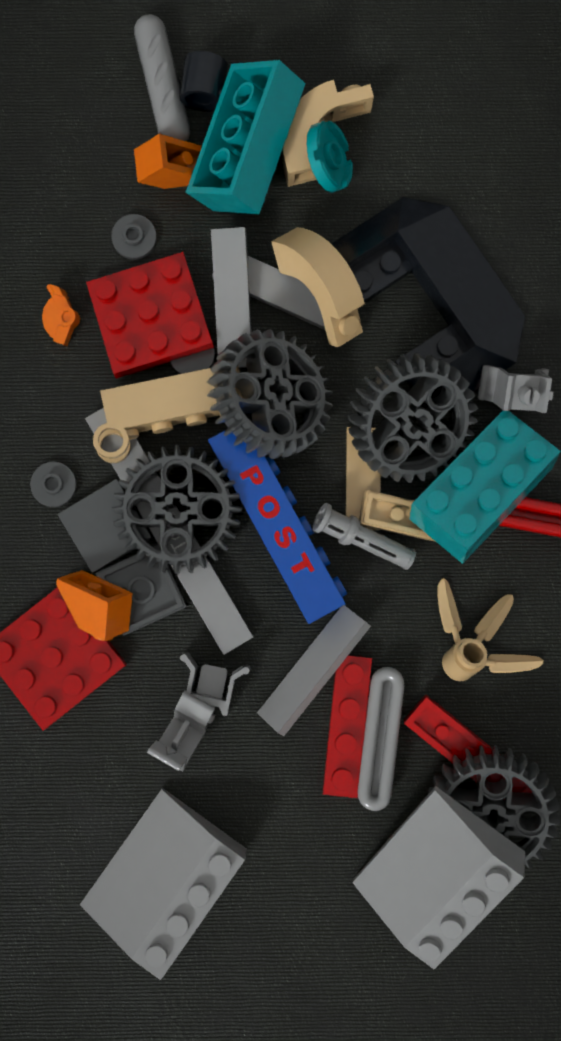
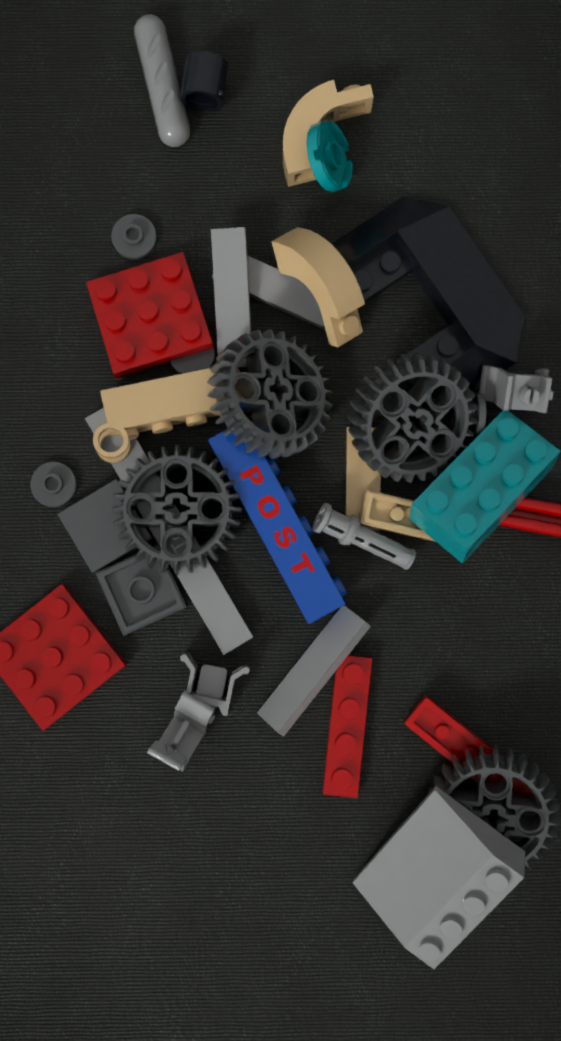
orange piece [42,284,80,347] -> none
orange slope [56,570,133,641] -> none
light grey slope [80,788,247,980] -> none
orange slope [134,134,202,189] -> none
teal brick [185,60,306,214] -> none
light grey piece [357,667,405,811] -> none
tan plant [437,578,544,681] -> none
none -> dark grey piece [468,393,486,439]

